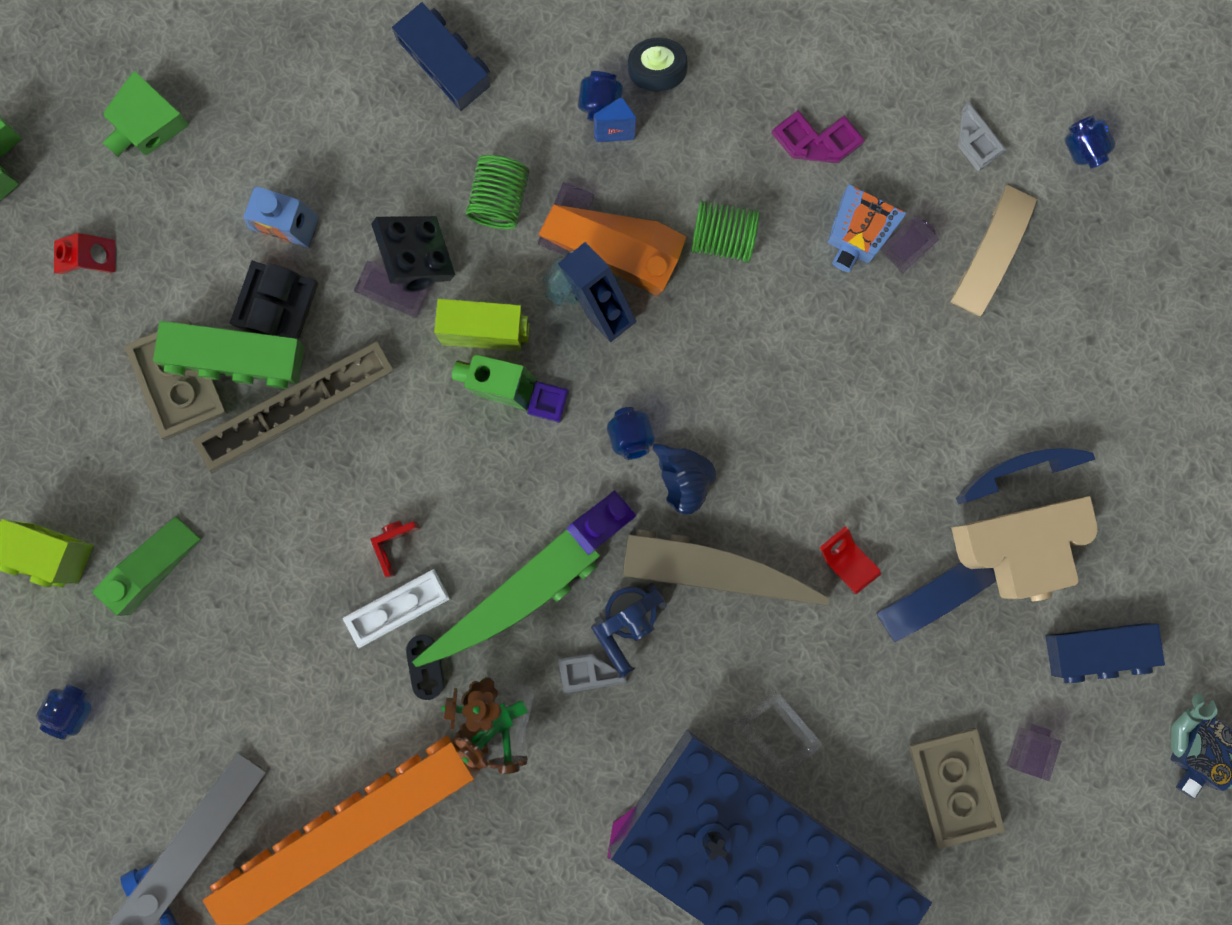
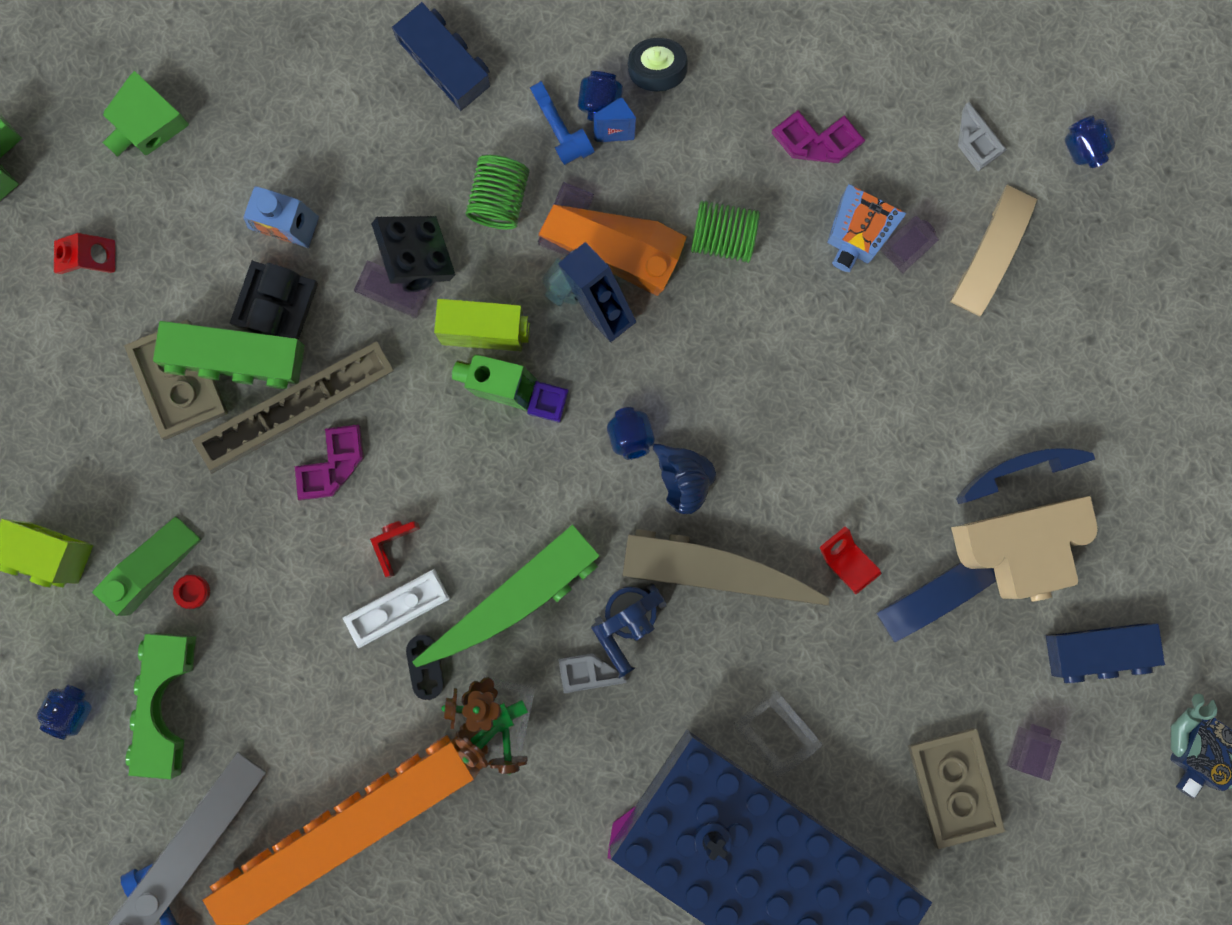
dark purple plate [566,490,637,555] -> none
none -> bright green arch [125,633,196,779]
none -> red tile [173,575,210,609]
none -> magenta tile [294,425,364,501]
none -> blue brick [530,81,595,165]

